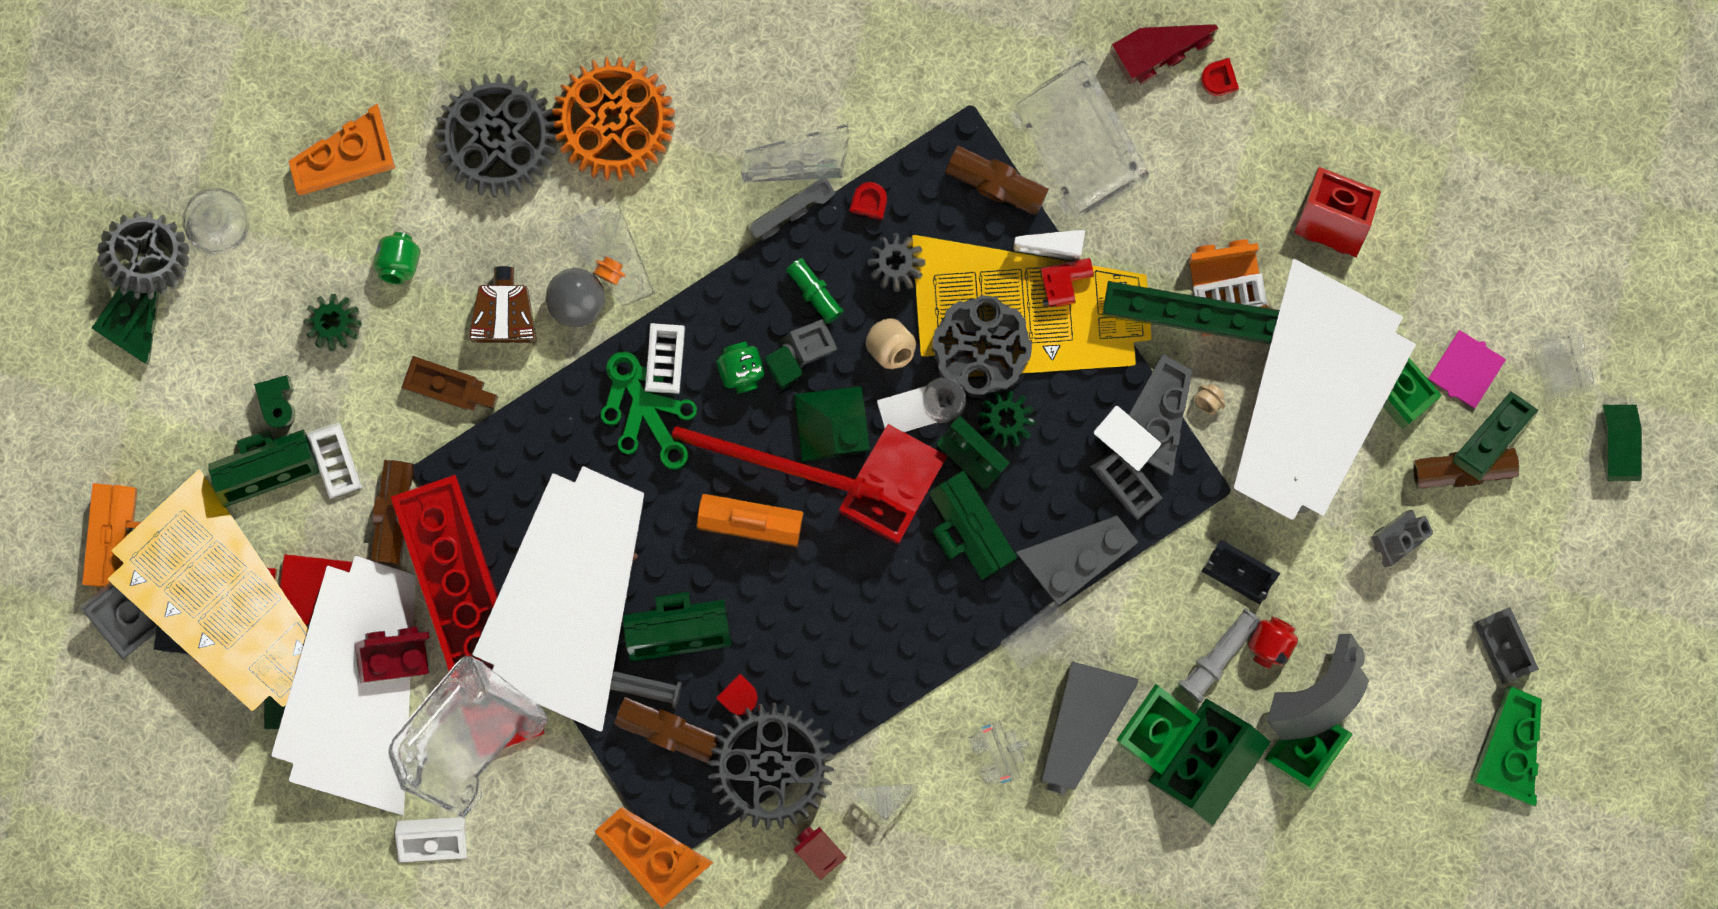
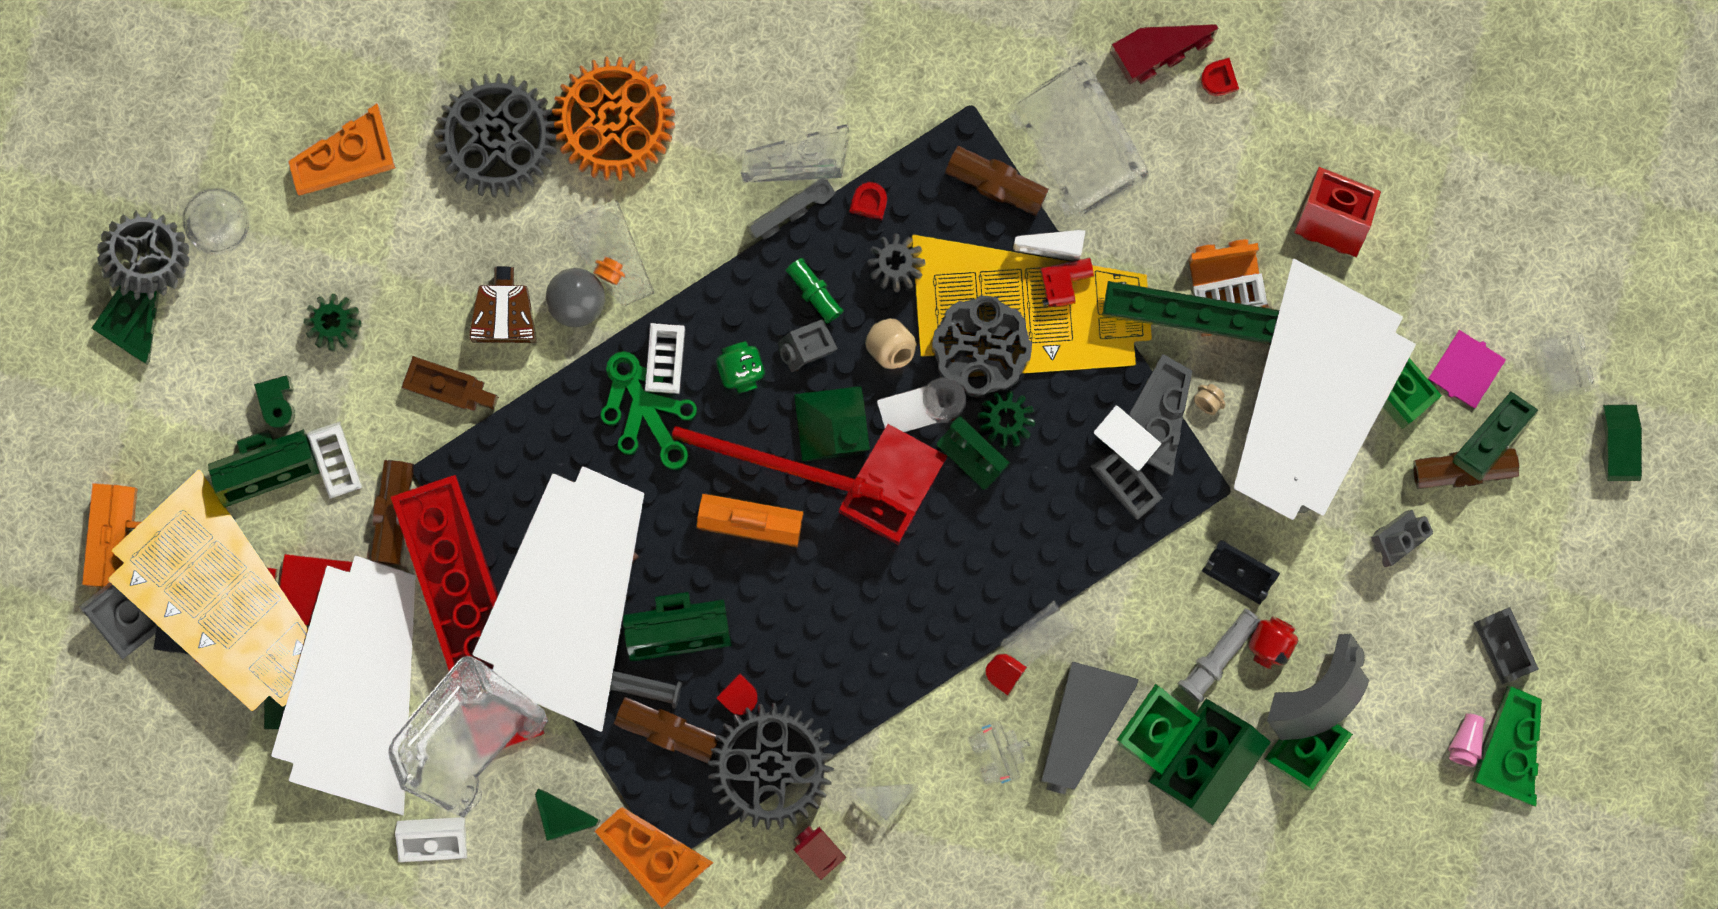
dark red bracket [355,627,430,684] -> none
green head [373,232,421,285] -> none
dark green slope [764,346,802,390] -> none
dark green piece [928,470,1017,580] -> none
dark grey wing [1016,516,1138,606] -> none
none -> dark green slope [535,788,601,841]
none -> red tile [986,654,1027,696]
none -> bright pink cone [1448,713,1485,767]

